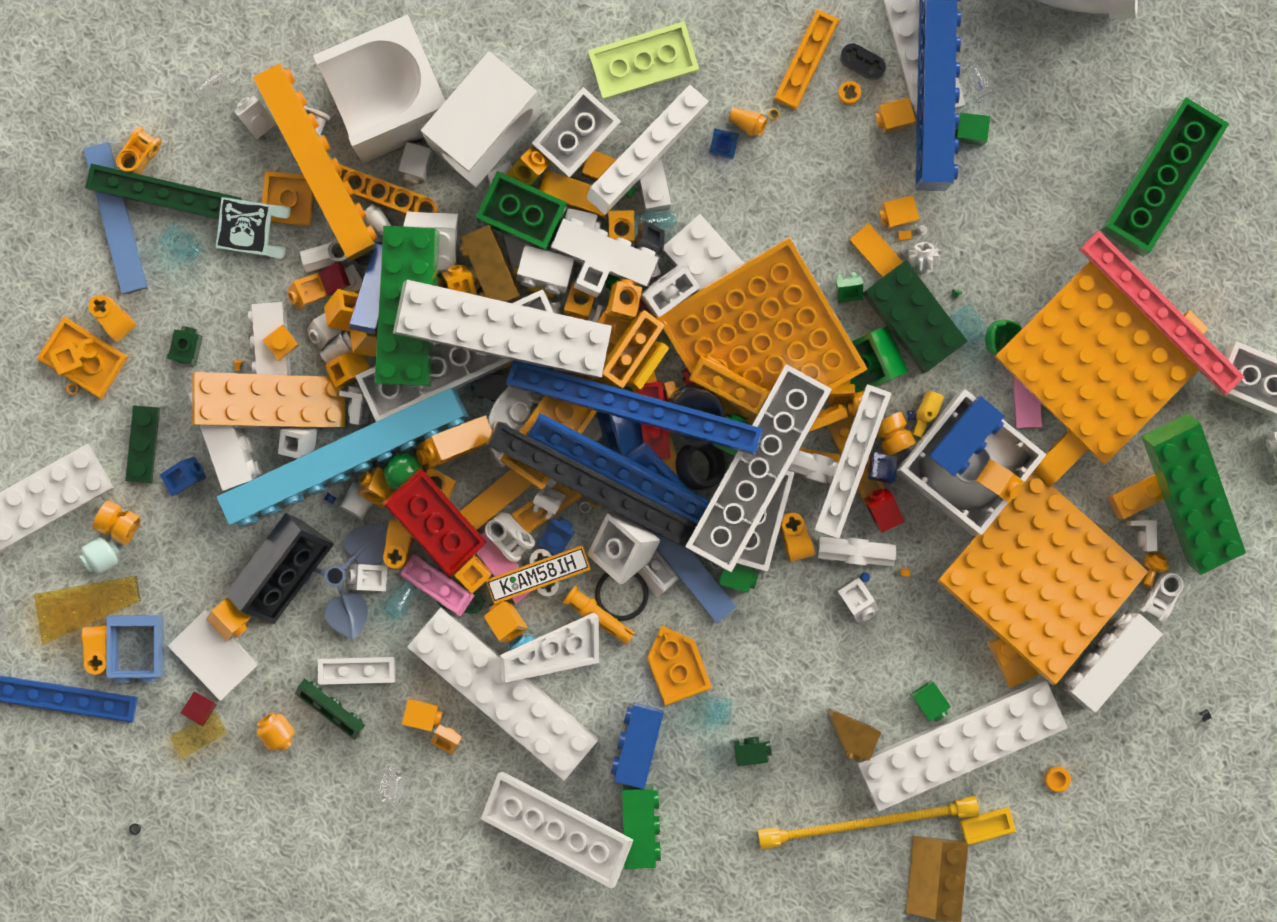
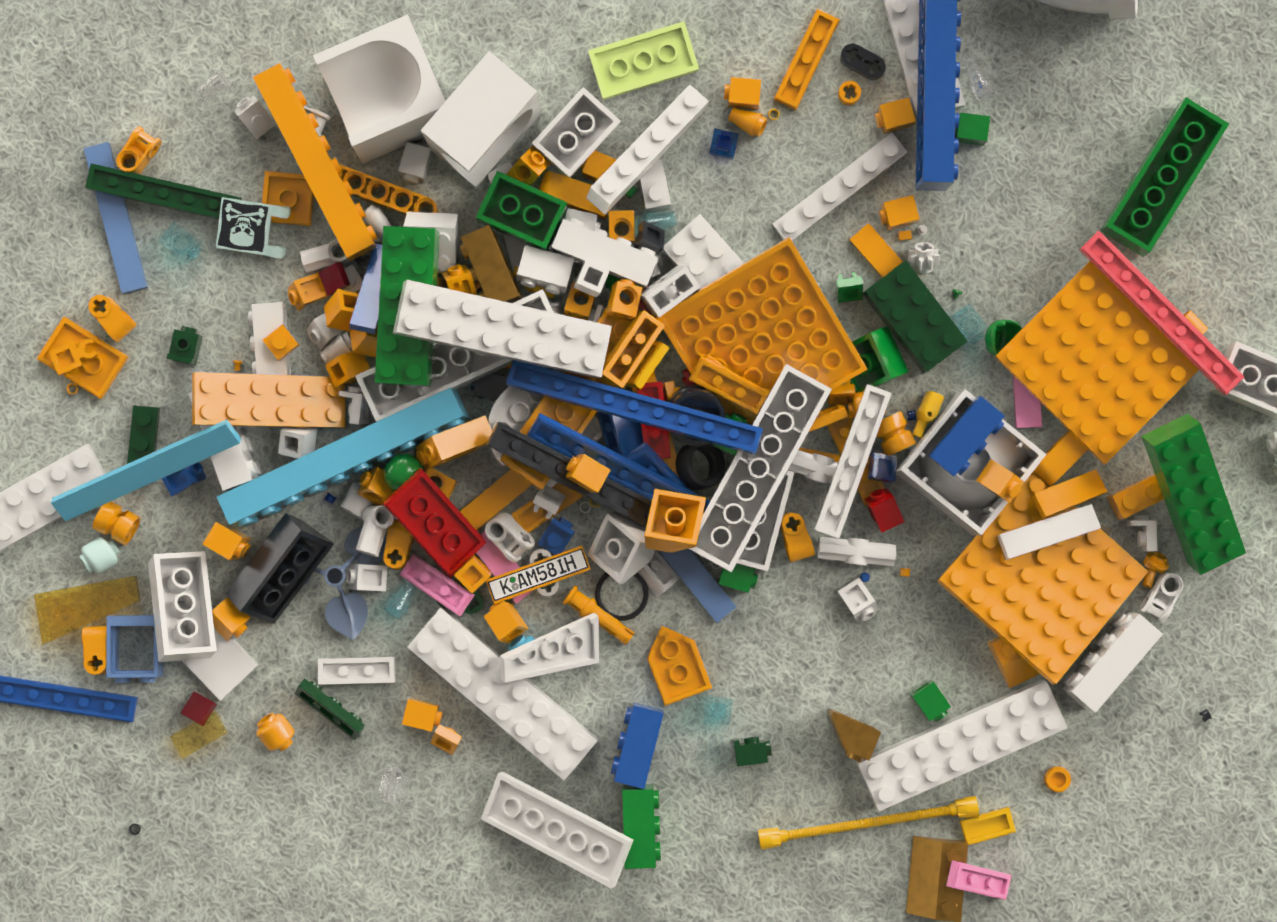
none -> medium azure tile [51,419,241,521]
none -> white brick [148,551,216,662]
none -> light orange brick [203,522,251,560]
none -> white piece [356,505,394,557]
none -> light orange brick [566,454,610,493]
none -> light orange slope [644,489,706,553]
none -> light orange brick [724,77,761,110]
none -> white plate [772,133,908,241]
none -> bright pink tile [946,860,1011,900]
none -> white tile [997,504,1101,560]
none -> light orange tile [1031,469,1108,519]

